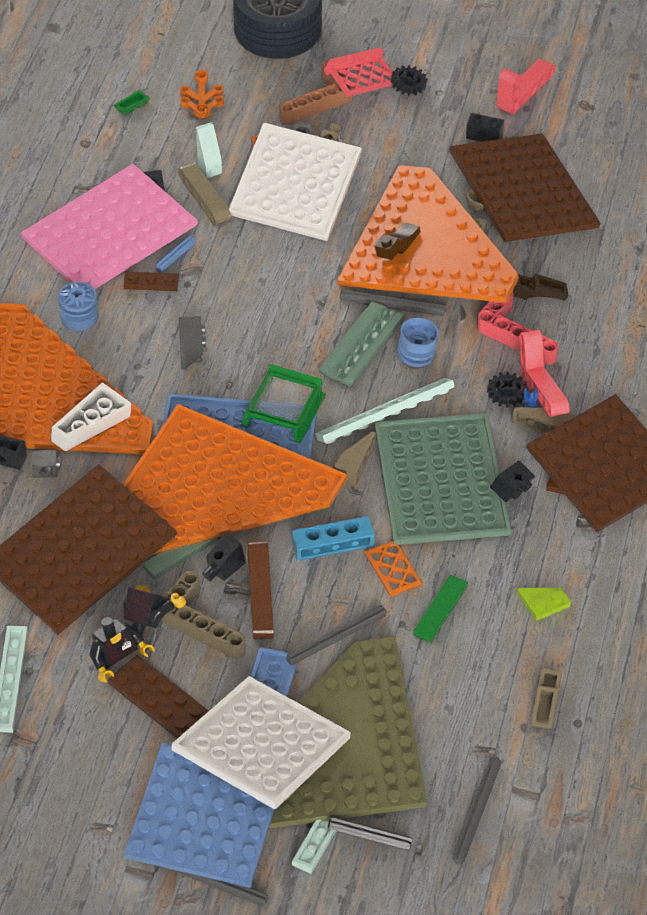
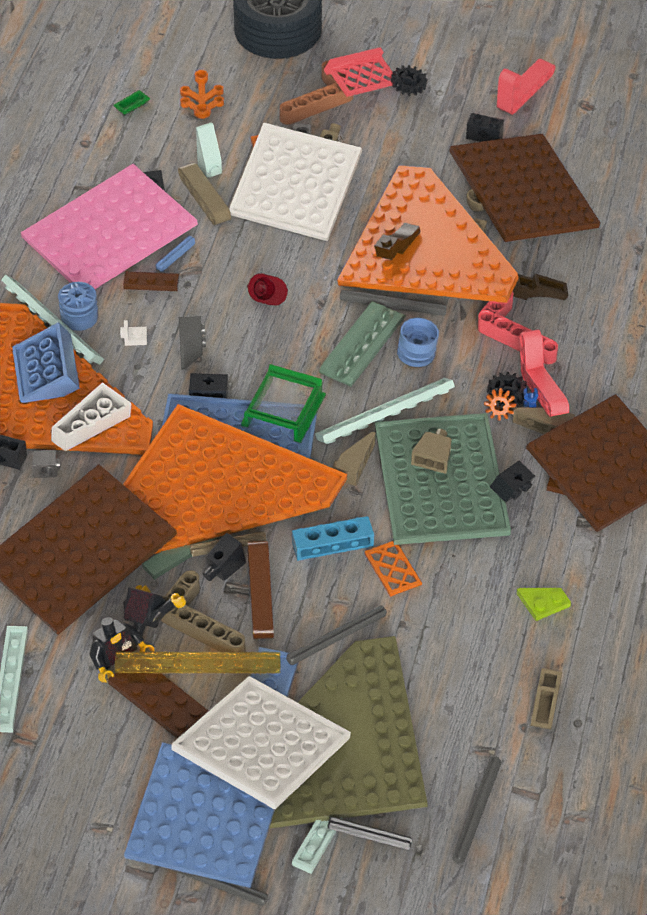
green tile [413,575,468,643] -> none
none -> light aqua plate [1,274,104,365]
none -> medium blue slope [12,322,80,403]
none -> clear yellow tile [115,652,280,673]
none -> white bracket [120,320,147,346]
none -> black brick [189,373,228,399]
none -> dark tan axle [190,531,266,557]
none -> dark red piece [247,273,288,306]
none -> dark tan torso [411,429,452,474]
none -> orange gear [484,388,516,421]

